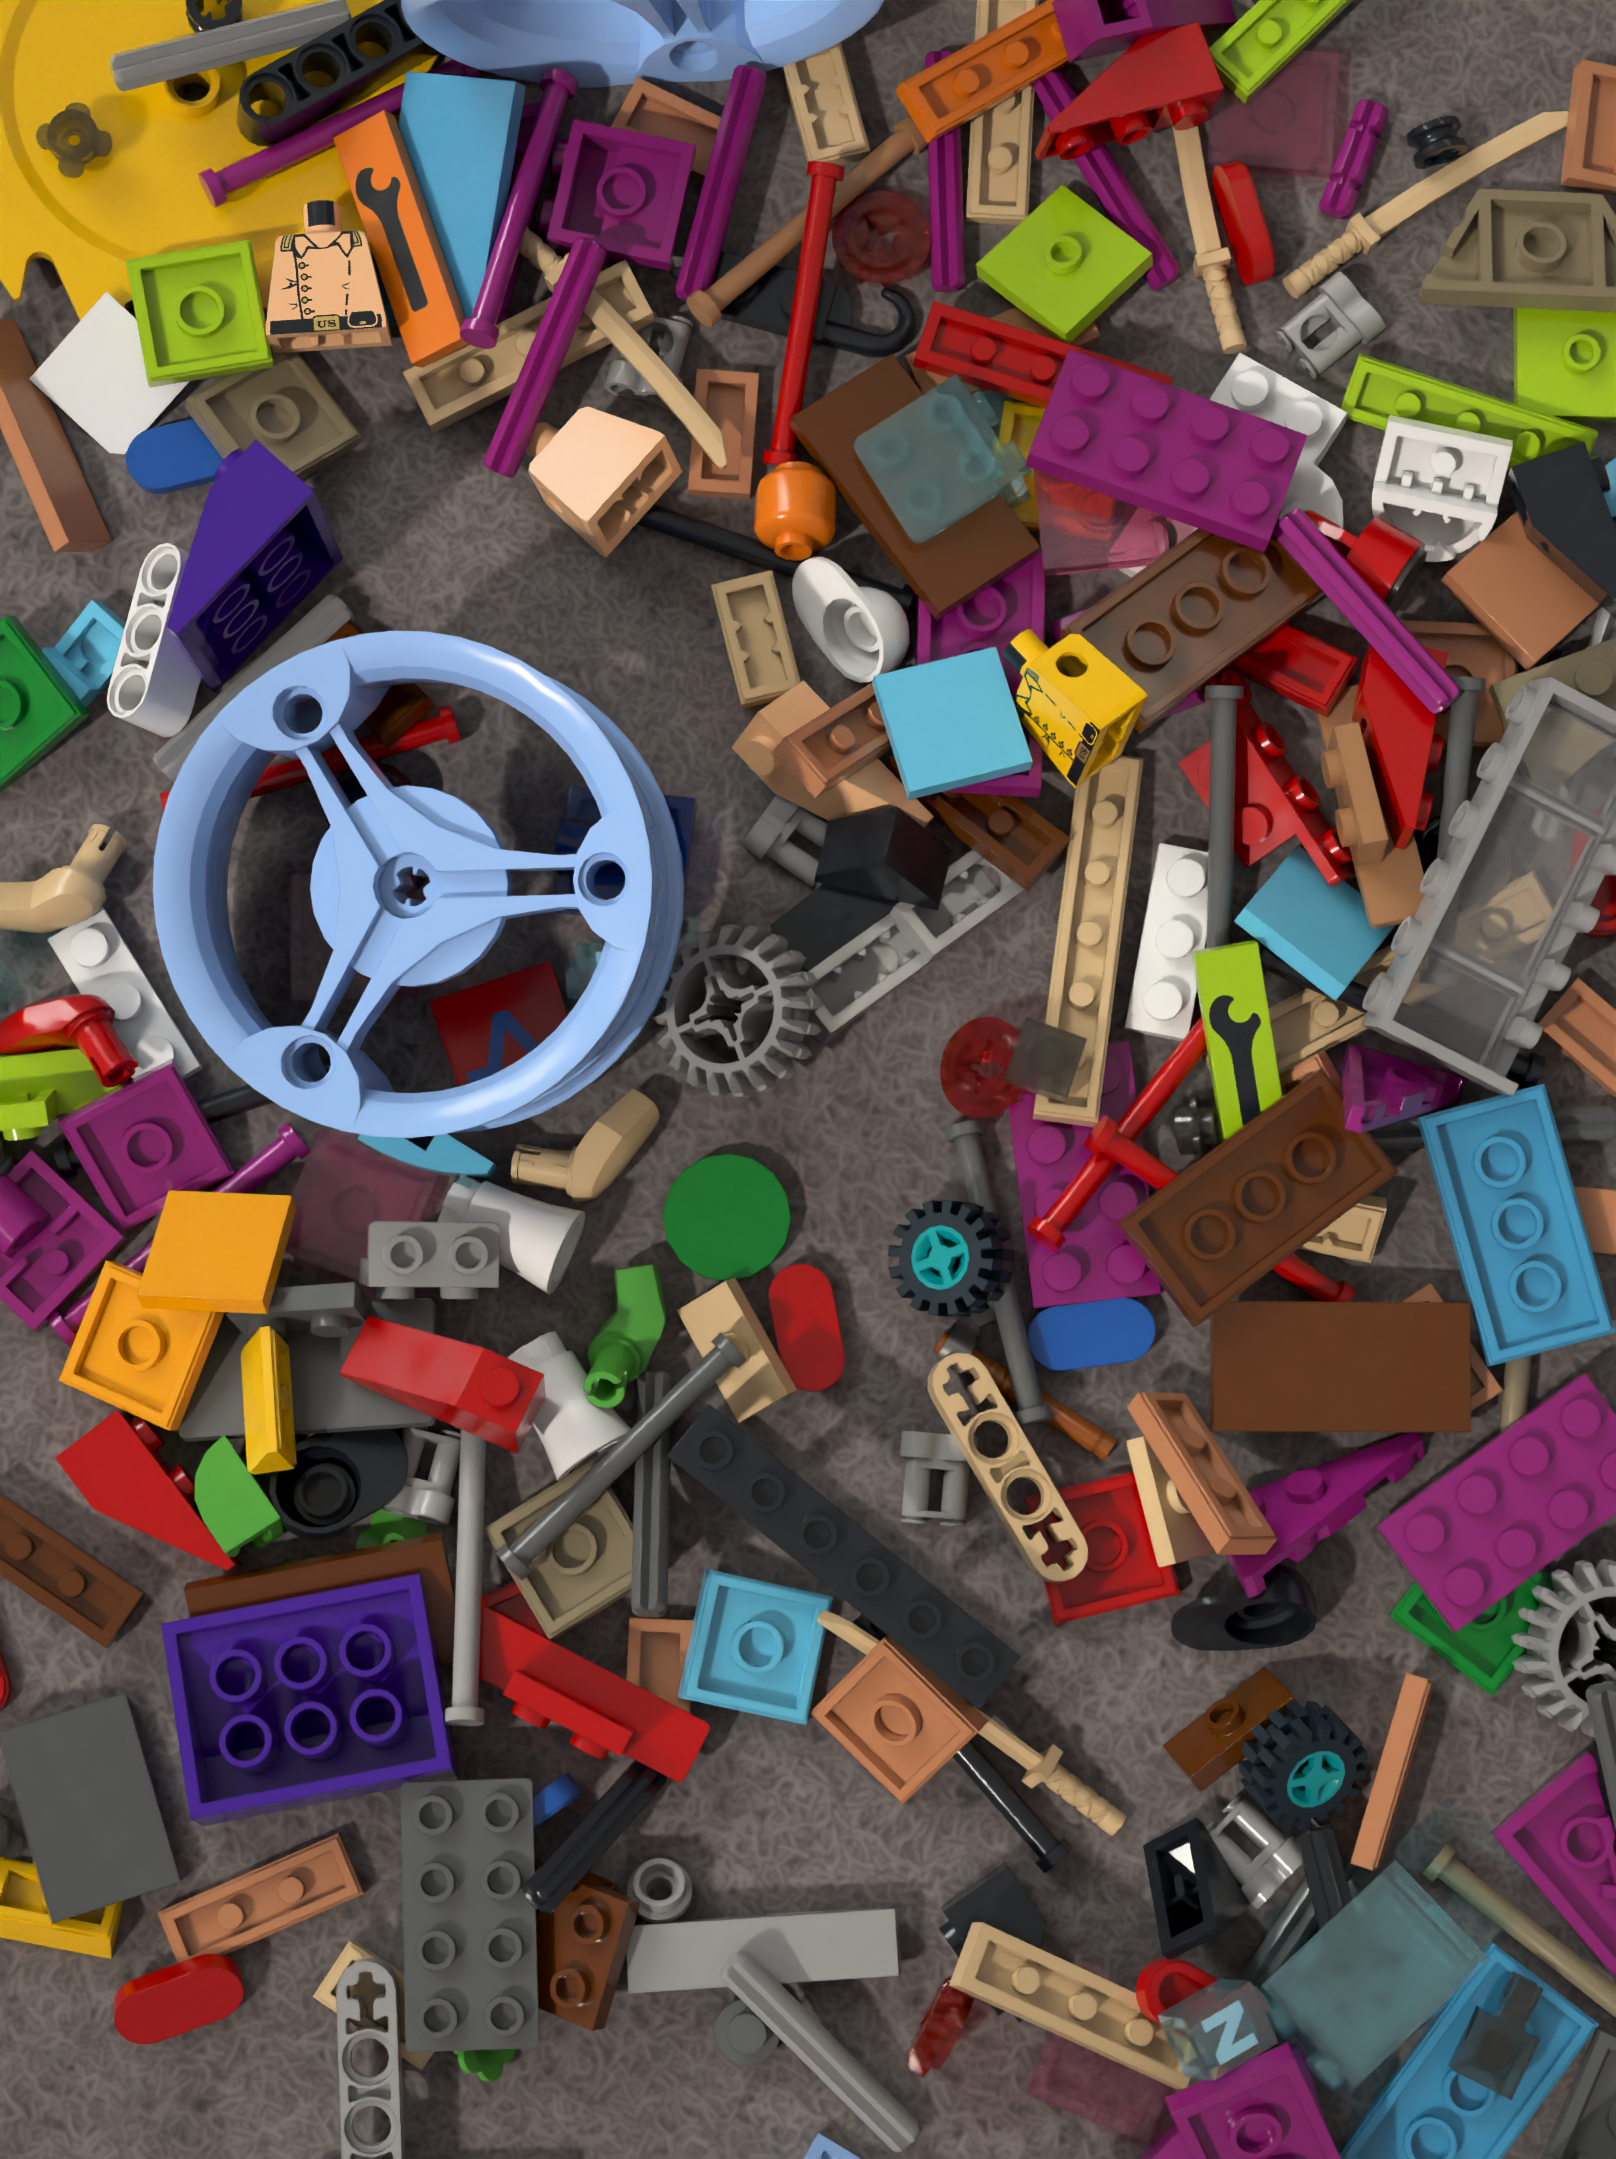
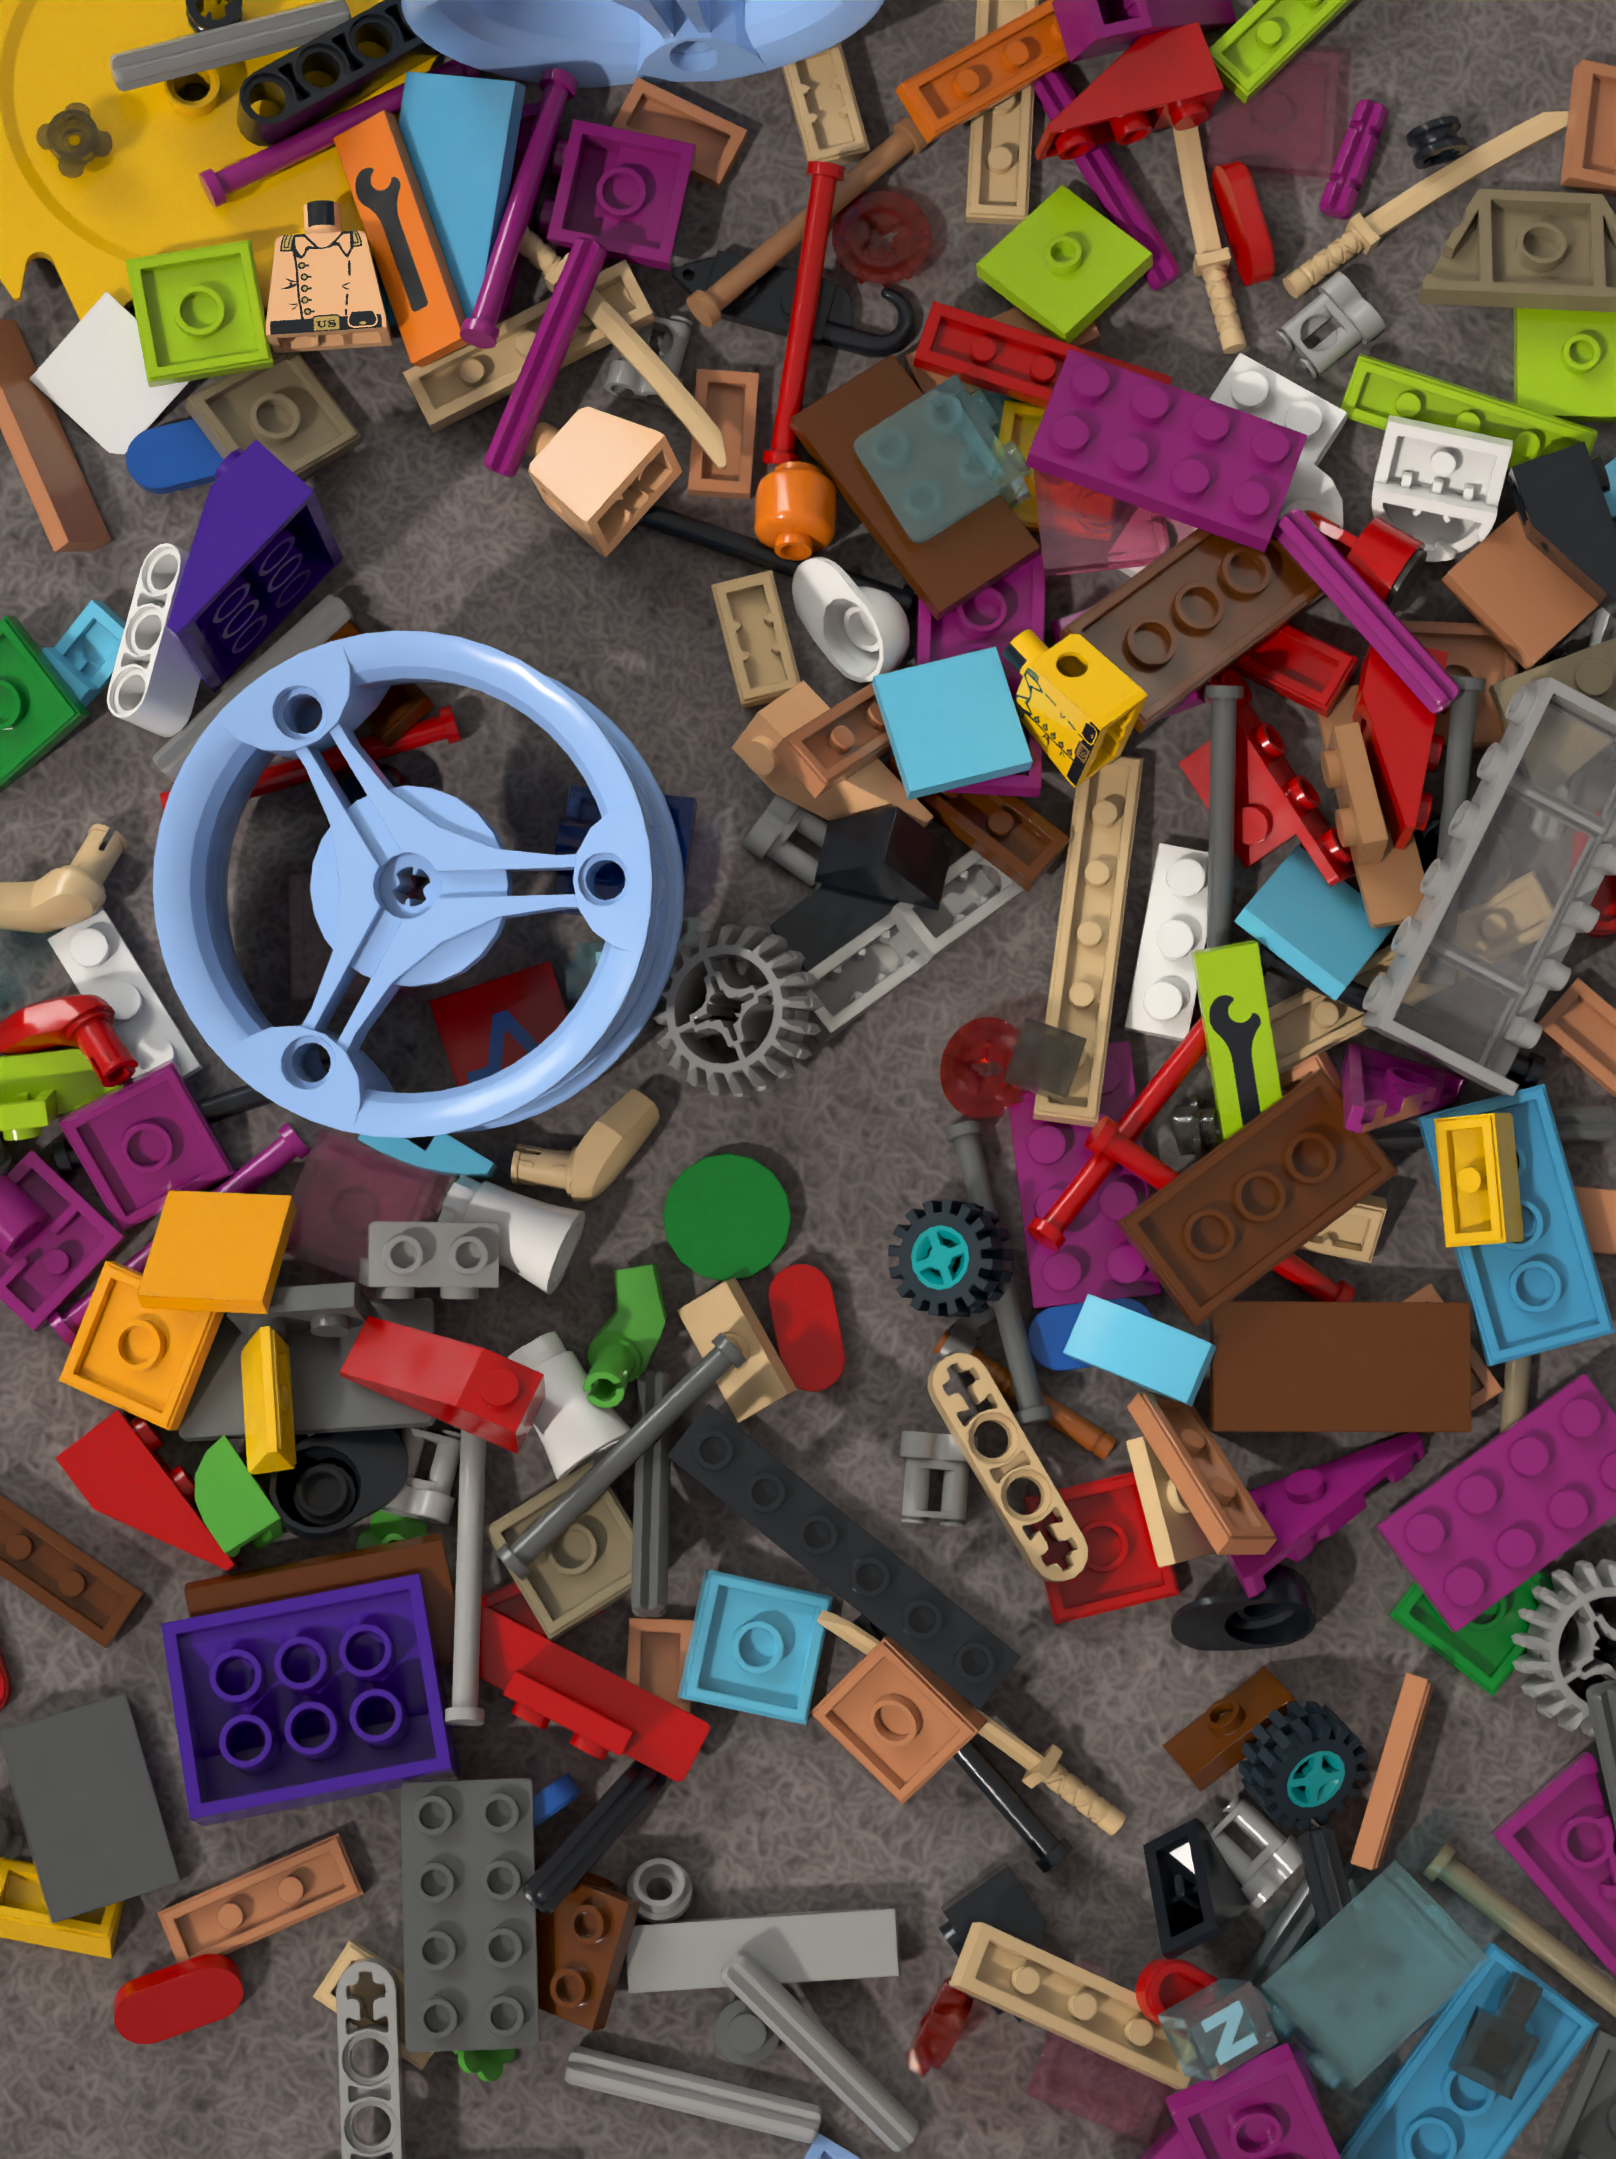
magenta axle [676,65,766,302] -> none
magenta axle [925,51,966,293] -> none
none -> light grey axle [565,2046,822,2144]
none -> medium azure slope [1063,1294,1217,1407]
none -> yellow slope [1434,1113,1524,1248]

